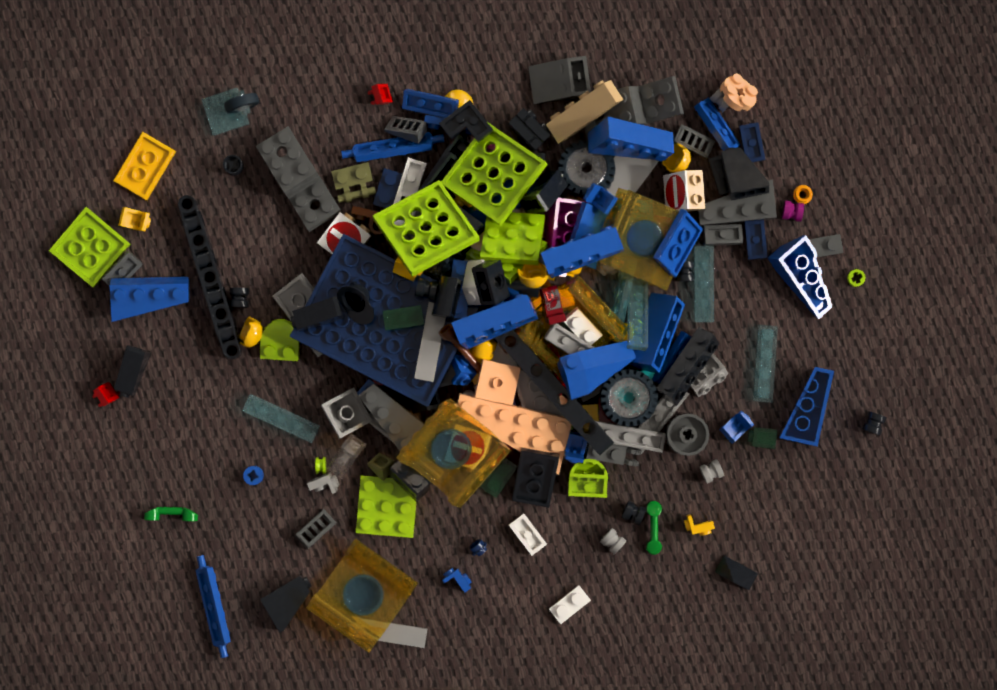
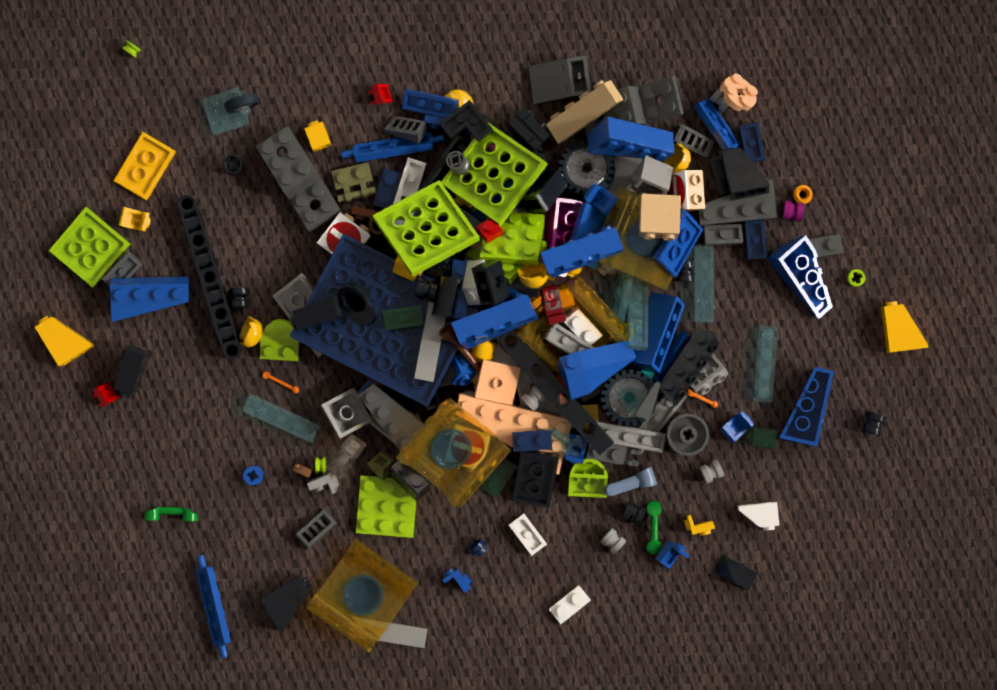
none -> yellow slope [35,316,95,367]
none -> lime bush [122,40,141,58]
none -> orange hinge [263,371,299,394]
none -> medium nougat tile [293,463,313,477]
none -> yellow brick [304,120,332,152]
none -> dark grey wheel [446,151,470,175]
none -> red plate [476,218,503,243]
none -> dark blue plate [512,430,552,452]
none -> light grey wheel [521,384,547,411]
none -> clear light blue bar [551,428,584,456]
none -> sand blue piece [604,467,657,496]
none -> light grey plate [624,156,673,197]
none -> dark grey slope [633,382,661,420]
none -> tan piece [638,194,681,241]
none -> blue bracket [656,540,690,569]
none -> orange hinge [686,389,718,408]
none -> white slope [737,502,779,530]
none -> yellow slope [881,301,928,353]

